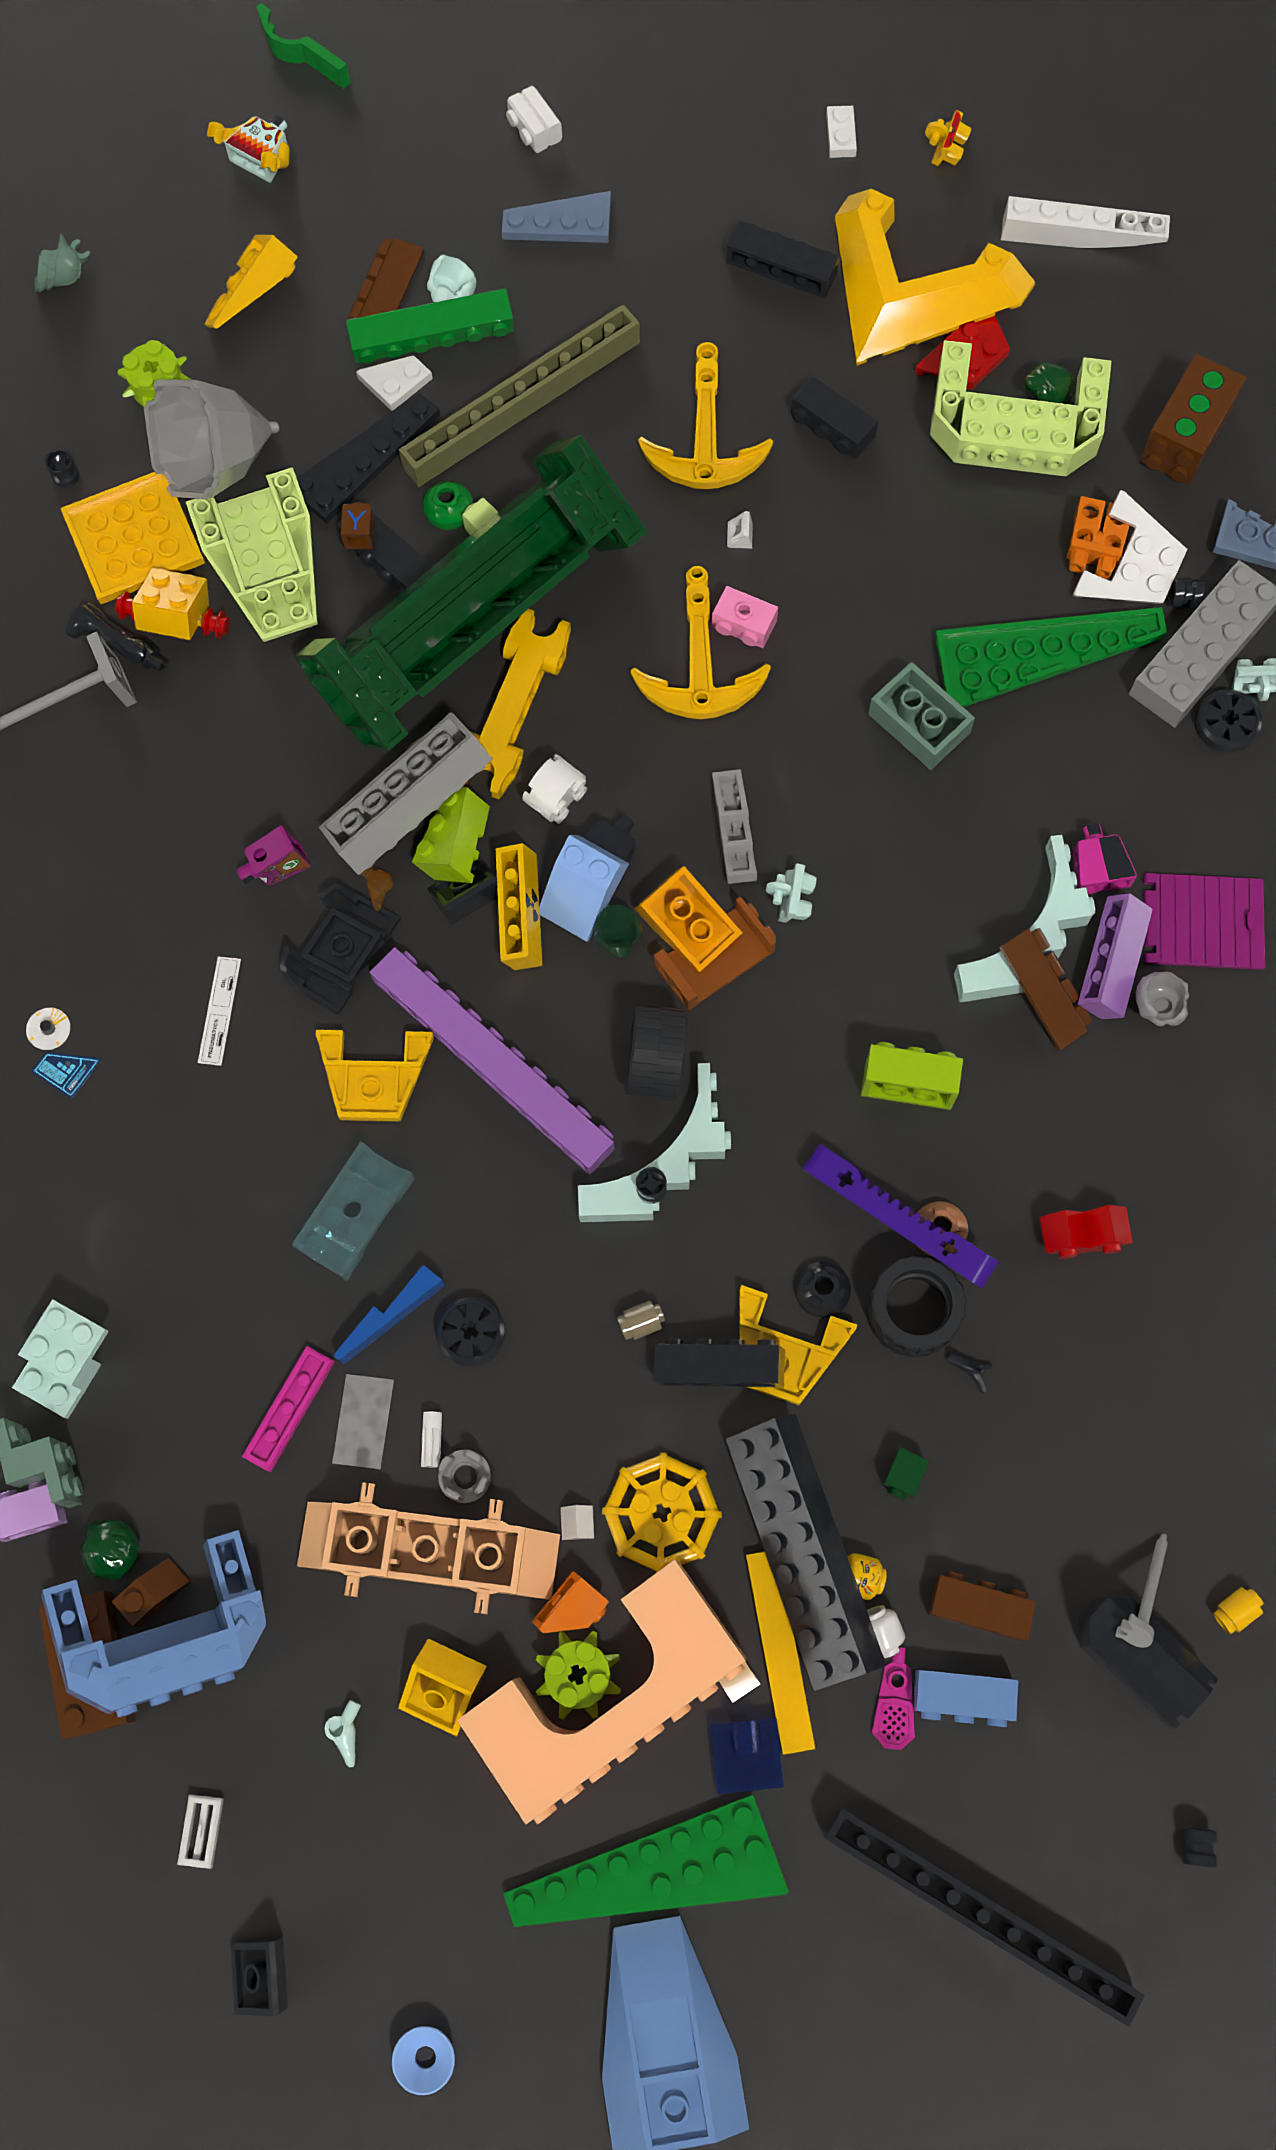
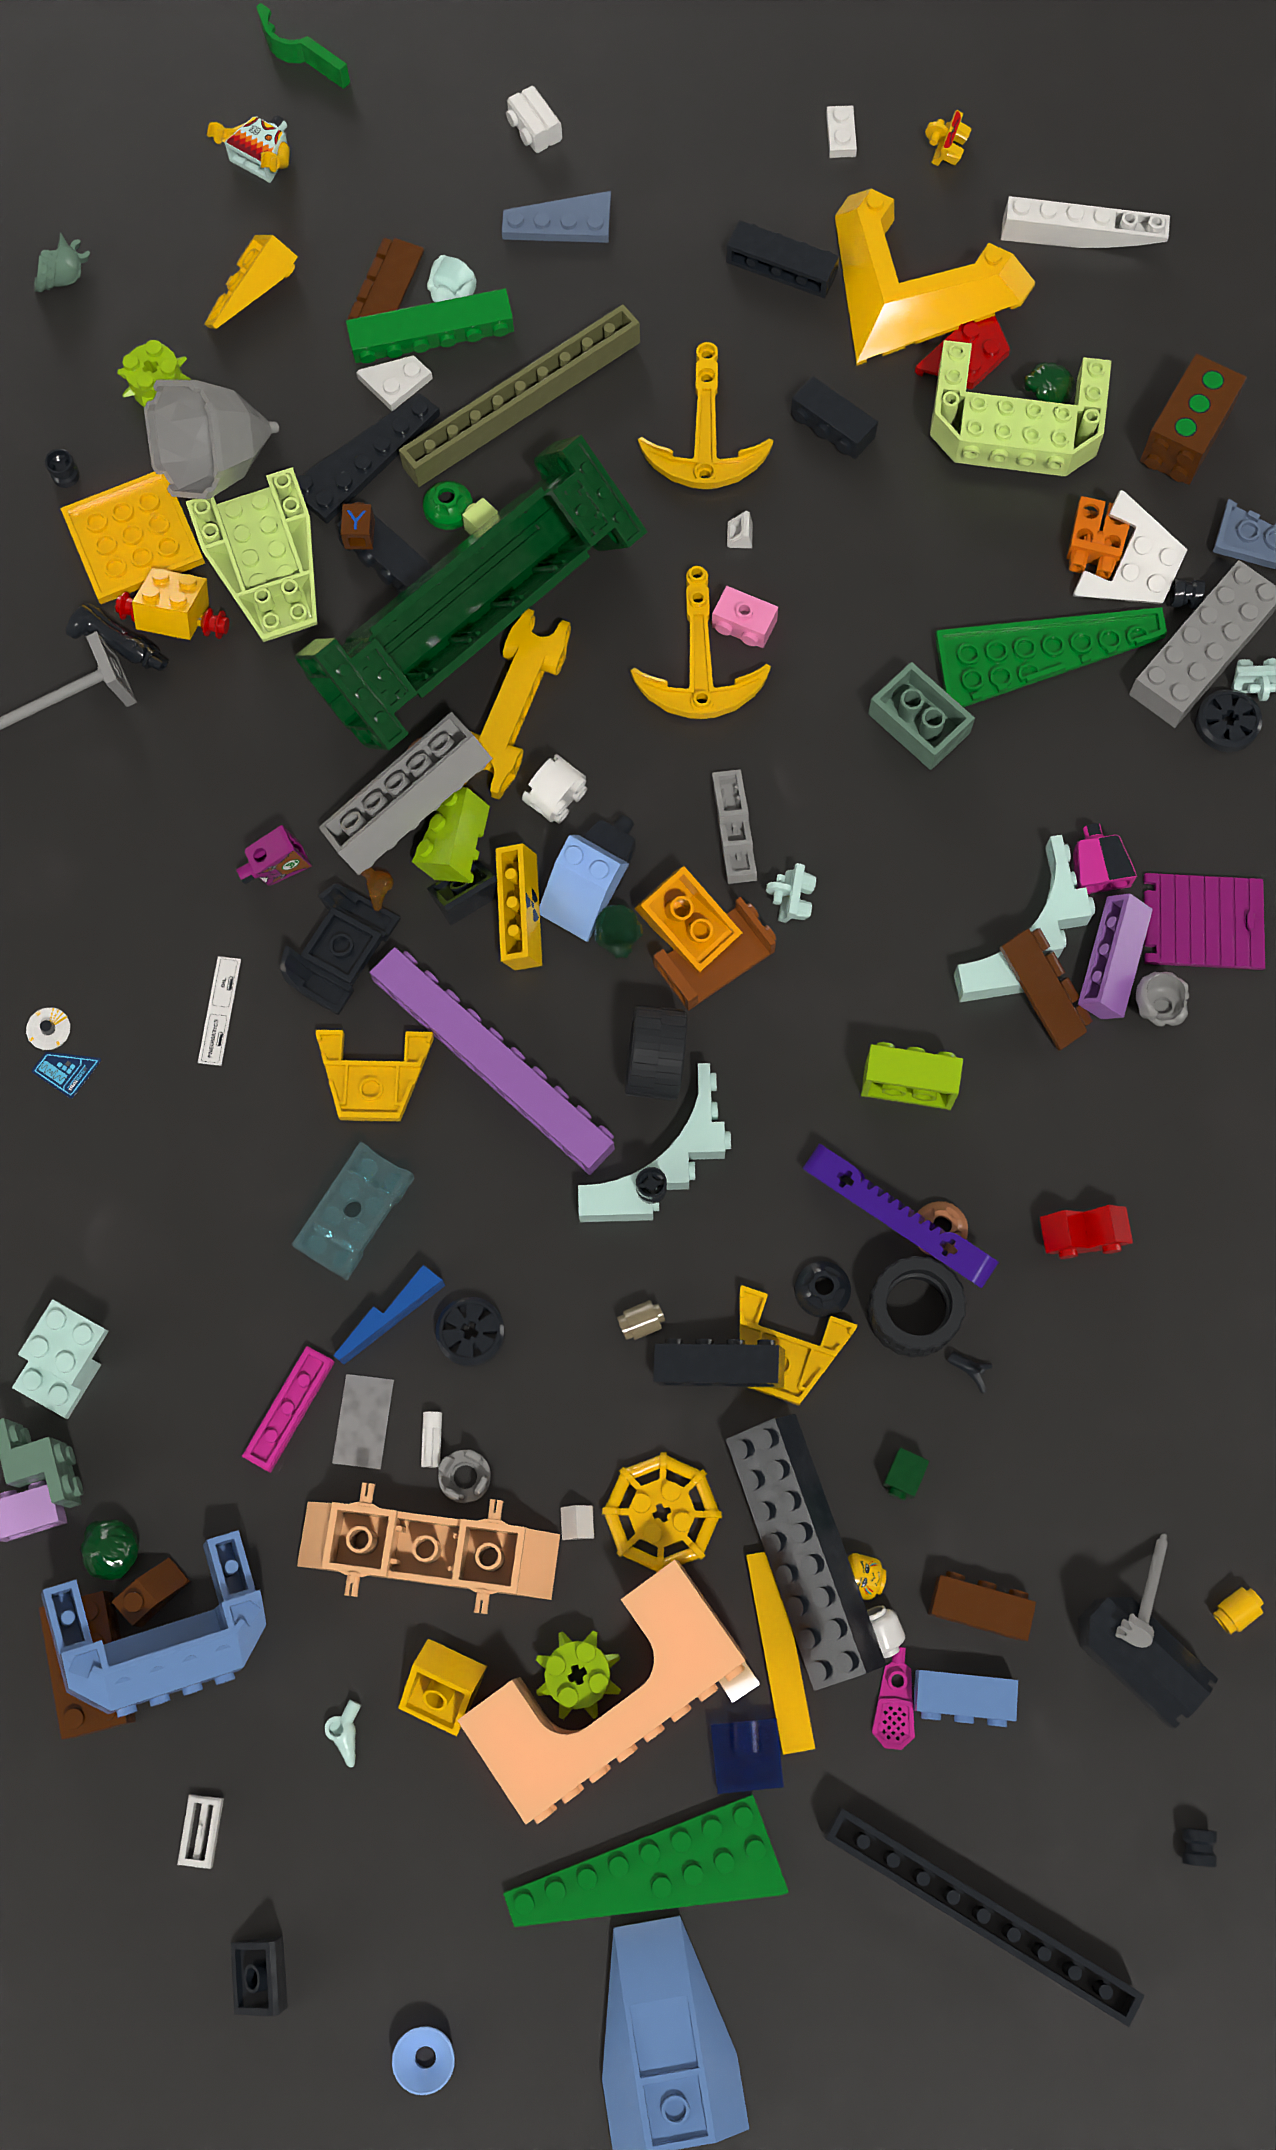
orange slope [532,1571,609,1633] -> none

